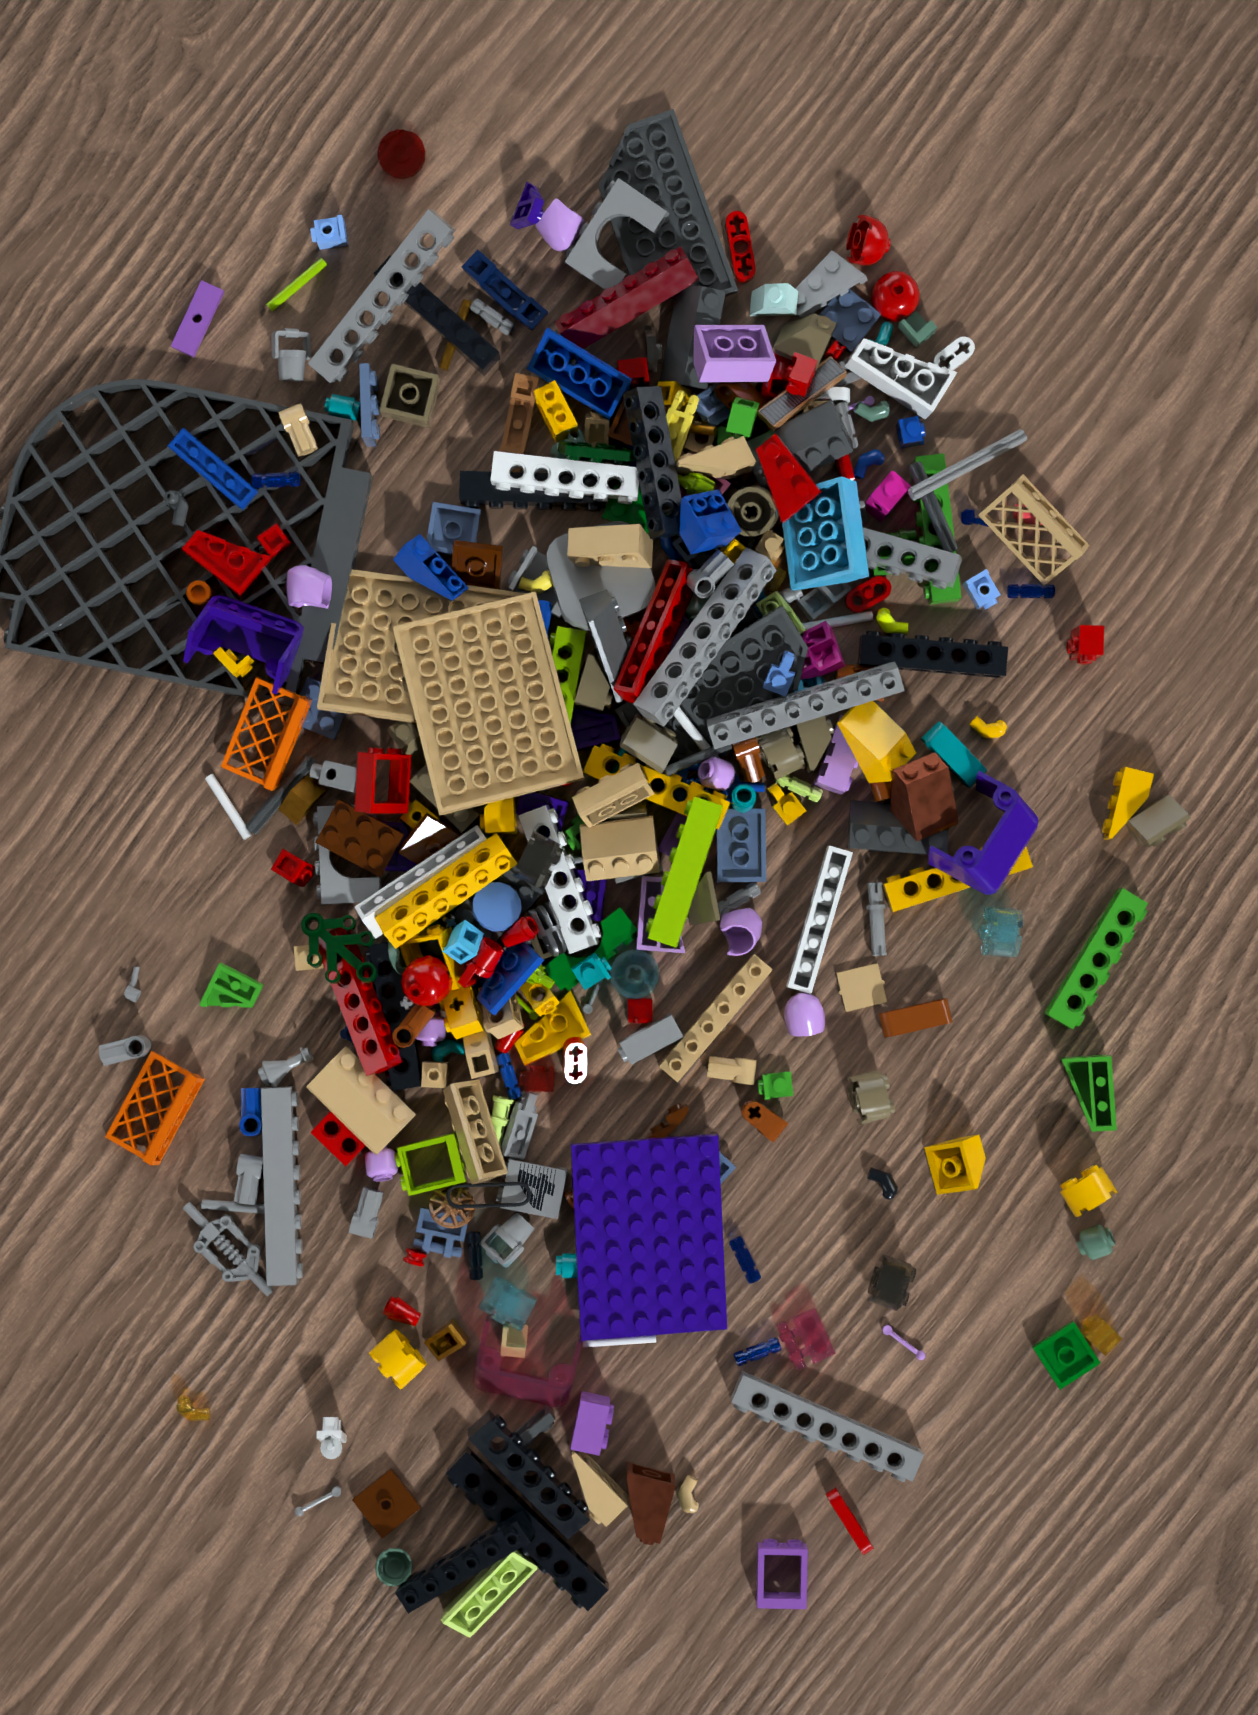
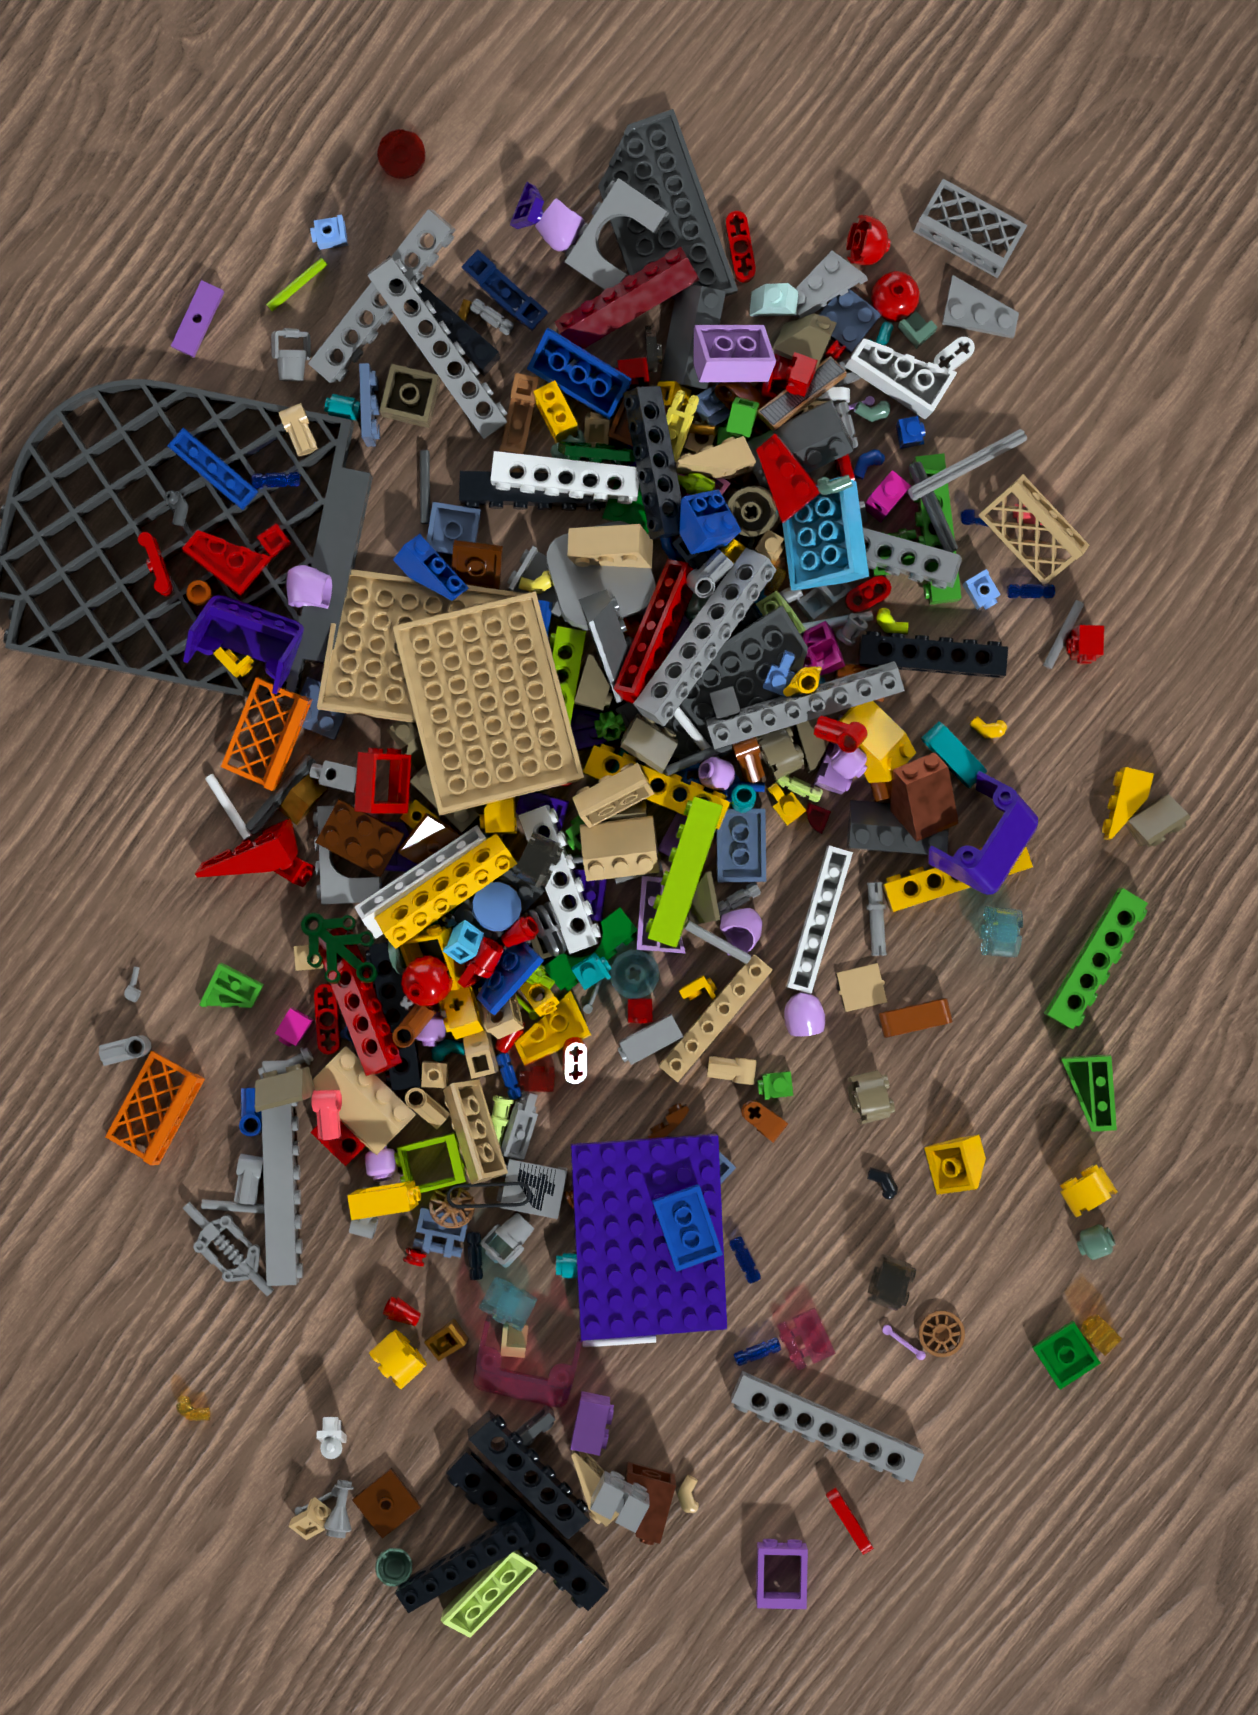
none -> red plate [138,532,173,596]
none -> red wedge [195,818,298,878]
none -> dark tan slope [255,1064,315,1112]
none -> dark pink brick [275,1007,314,1047]
none -> tan bracket [289,1497,331,1540]
none -> coral piece [311,1090,342,1140]
none -> red beam [314,984,341,1055]
none -> light grey piece [324,1480,354,1538]
none -> yellow window [347,1180,421,1220]
none -> light grey brick [367,256,508,439]
none -> tan piece [405,1087,450,1130]
none -> dark grey bar [420,450,430,524]
none -> light grey piece [590,1471,650,1533]
none -> bright green gear [594,710,626,742]
none -> blue plate [652,1184,723,1272]
none -> yellow bracket [678,975,717,1000]
none -> light grey bar [684,920,751,964]
none -> light grey slope [710,686,741,719]
none -> yellow animal [783,666,822,697]
none -> dark red tile [807,802,831,834]
none -> red piece [814,715,868,753]
none -> sand green arm [817,475,853,495]
none -> lavender head [830,746,868,779]
none -> light grey bush [836,613,868,646]
none -> light grey fence [913,179,1027,278]
none -> medium nougat wheel [918,1311,965,1357]
none -> light grey wing [942,275,1019,339]
none -> light grey bar [1043,600,1084,669]

